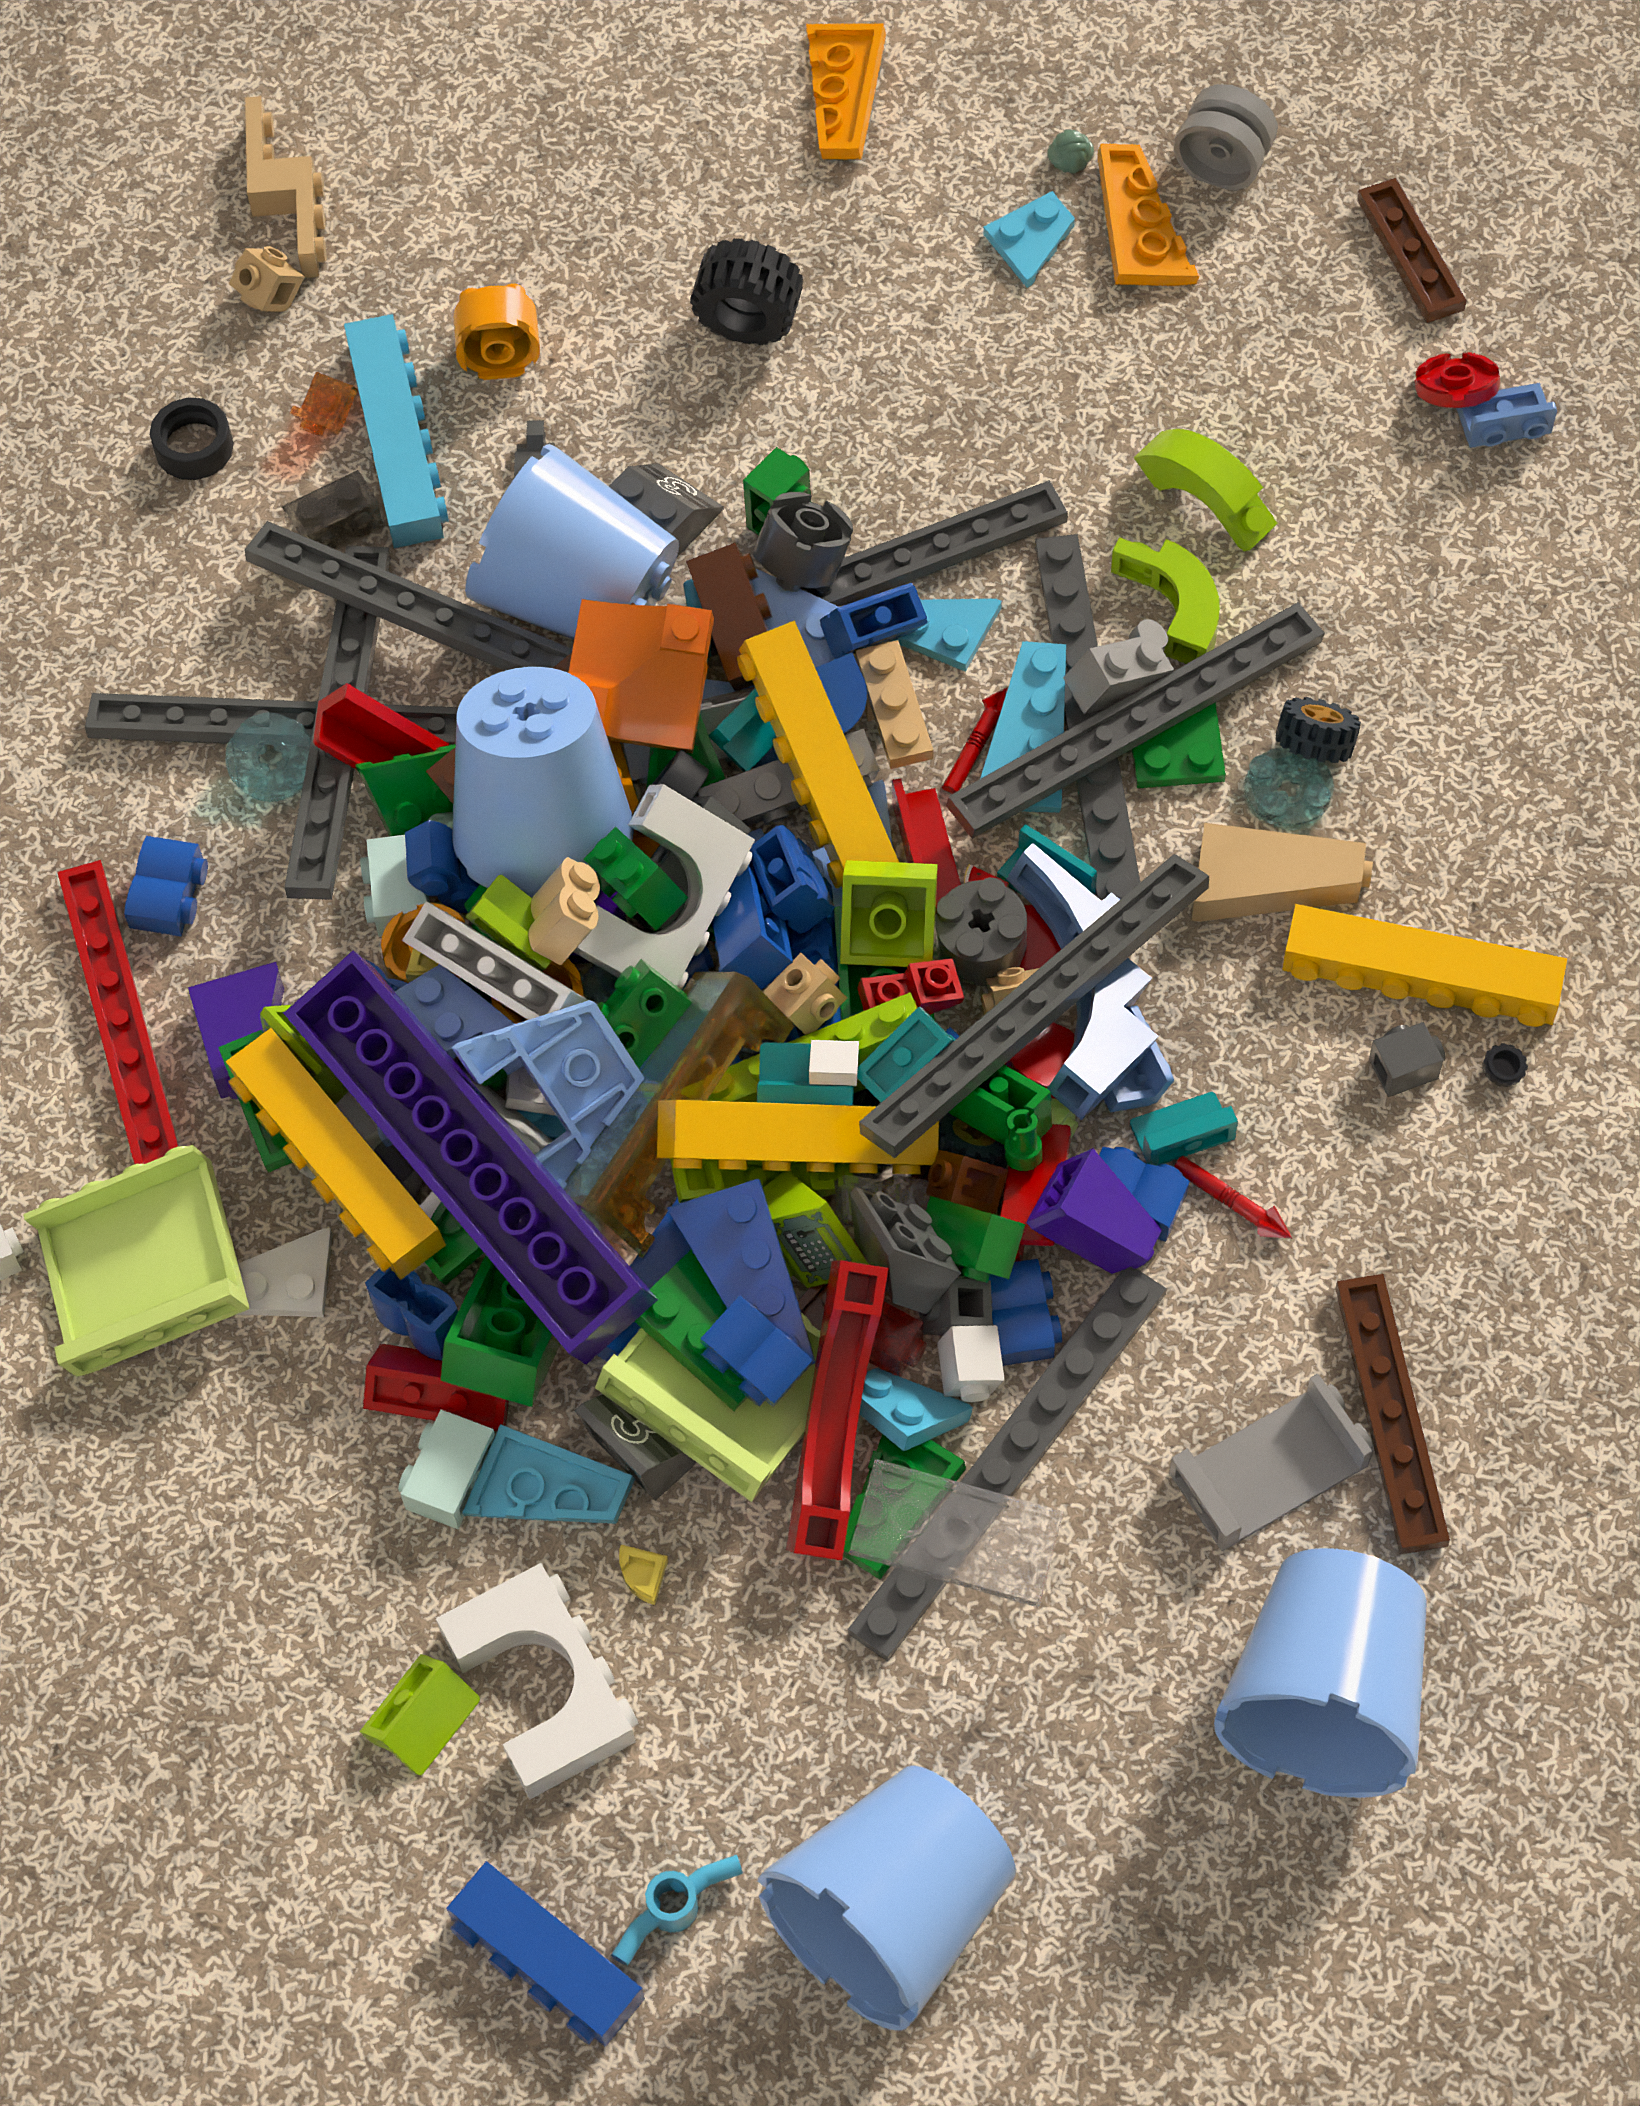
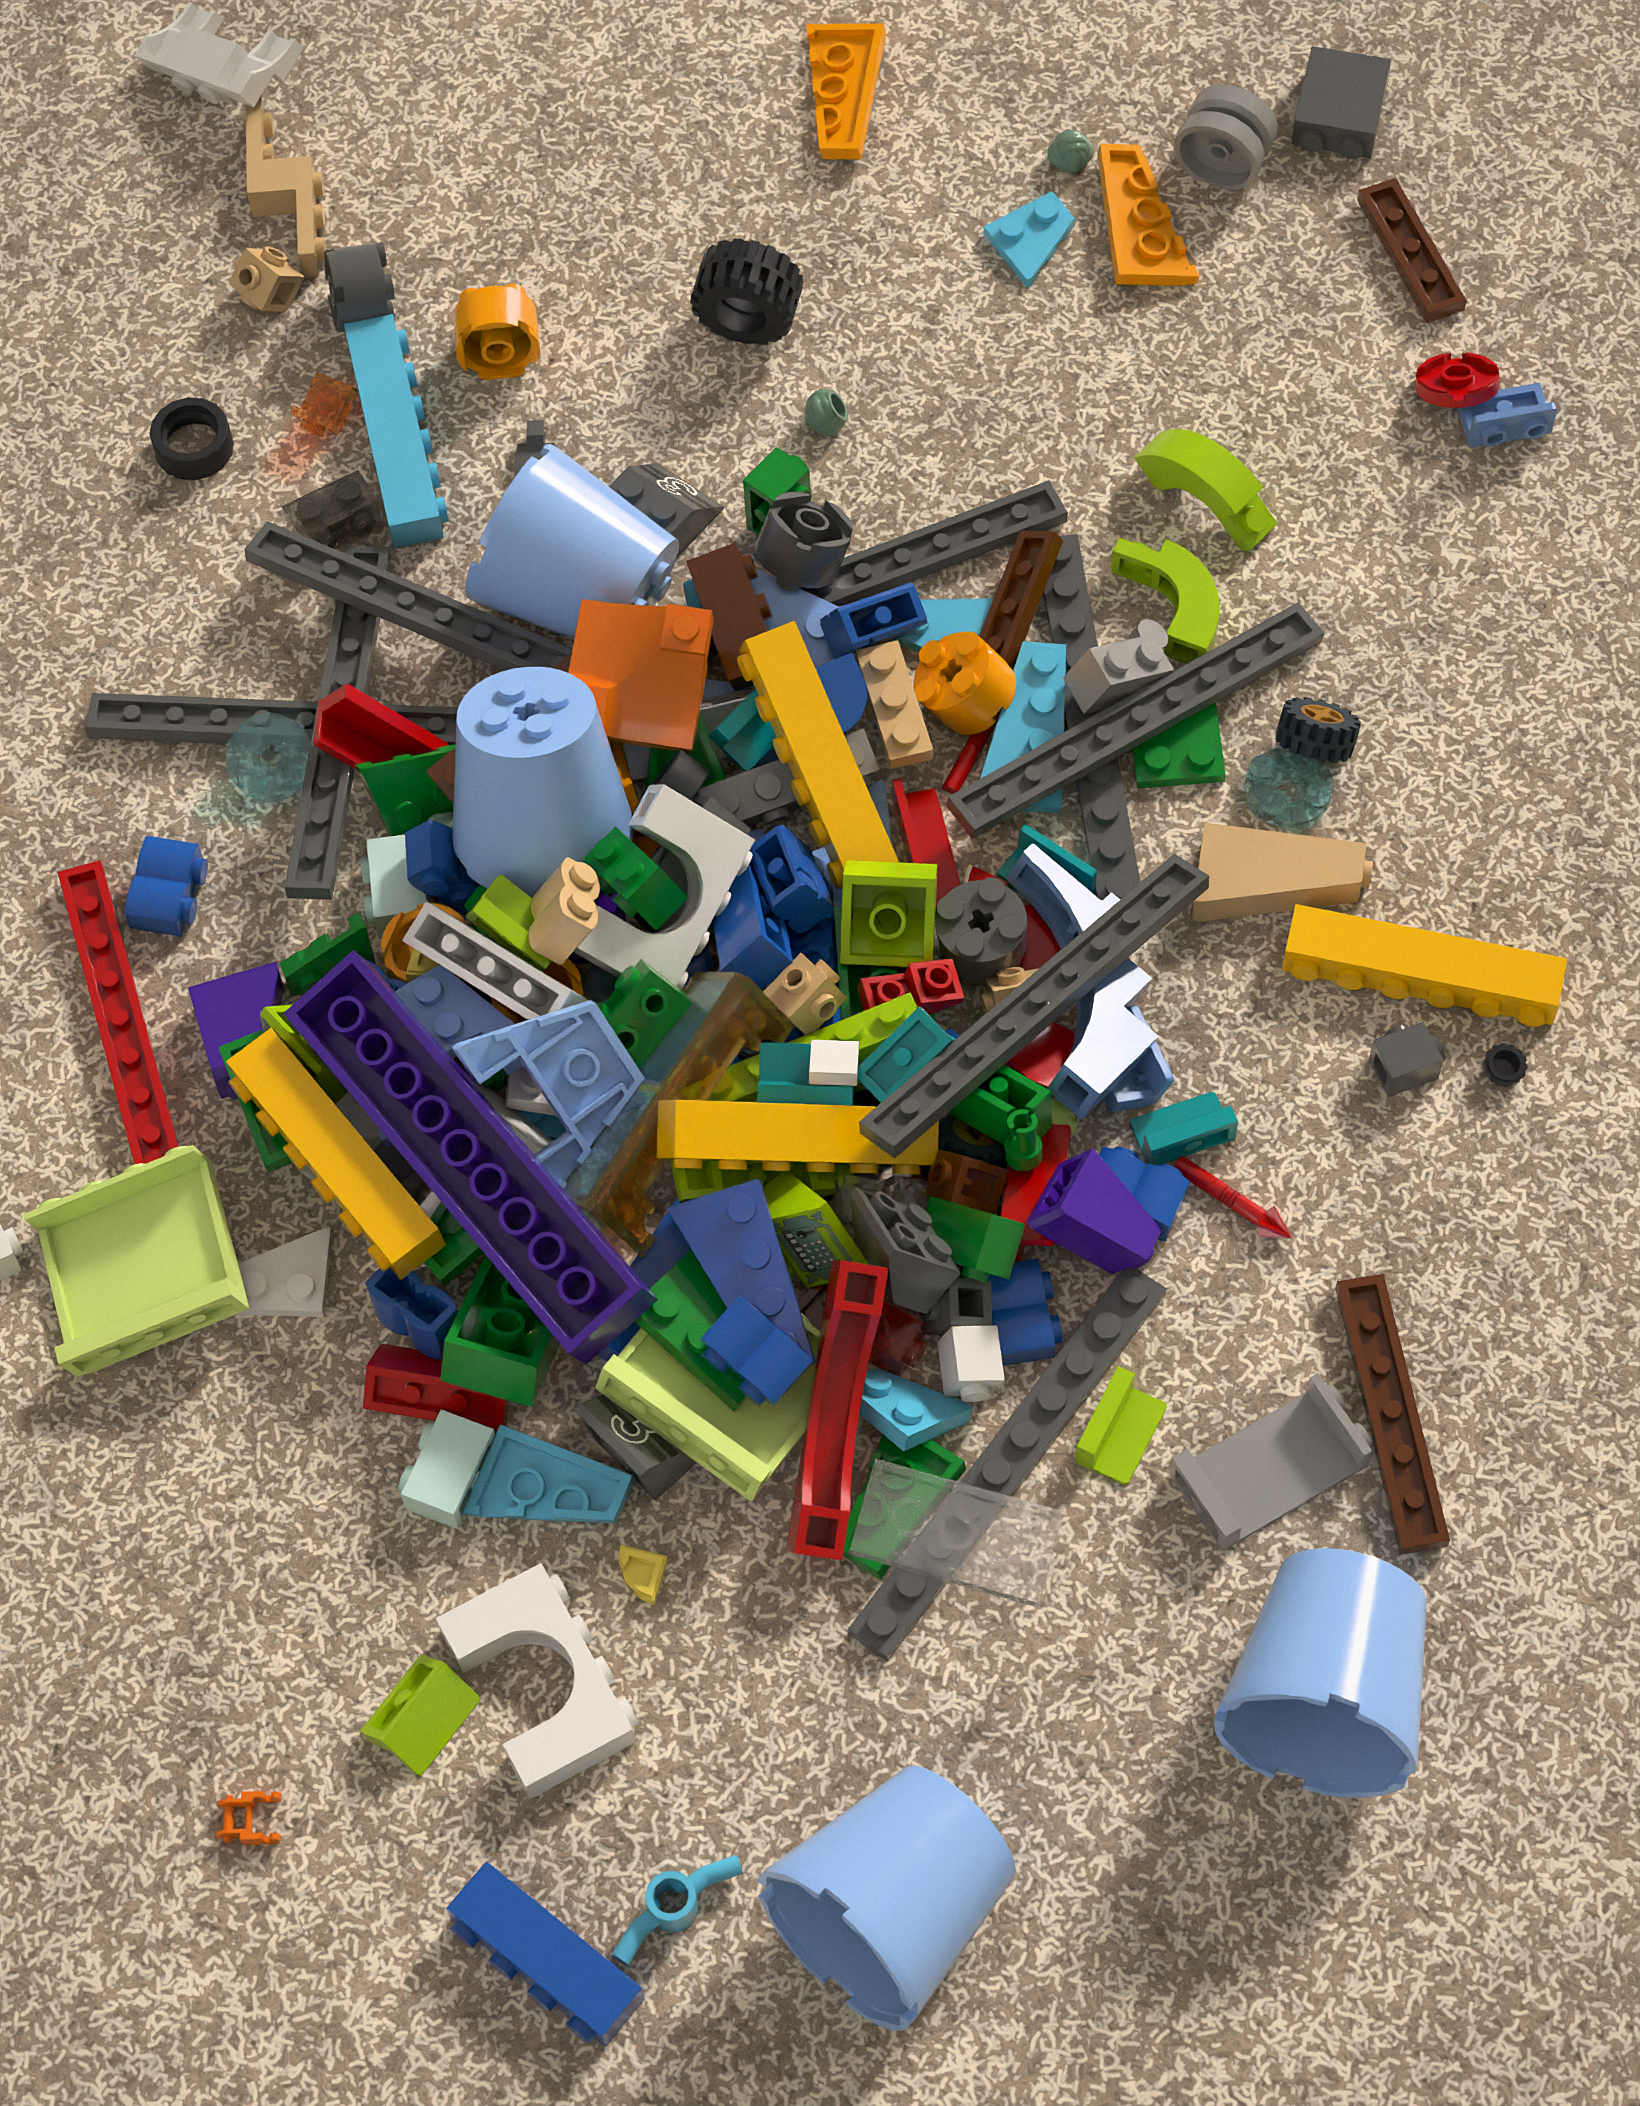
none -> white bracket [134,2,304,107]
none -> orange piece [215,1791,282,1845]
none -> green wing [280,912,376,997]
none -> dark grey brick [323,242,395,333]
none -> sand green piece [804,389,848,436]
none -> light orange brick [913,631,1016,735]
none -> reddish brown plate [979,531,1063,670]
none -> lime panel [1075,1366,1167,1485]
none -> dark grey brick [1291,46,1392,159]

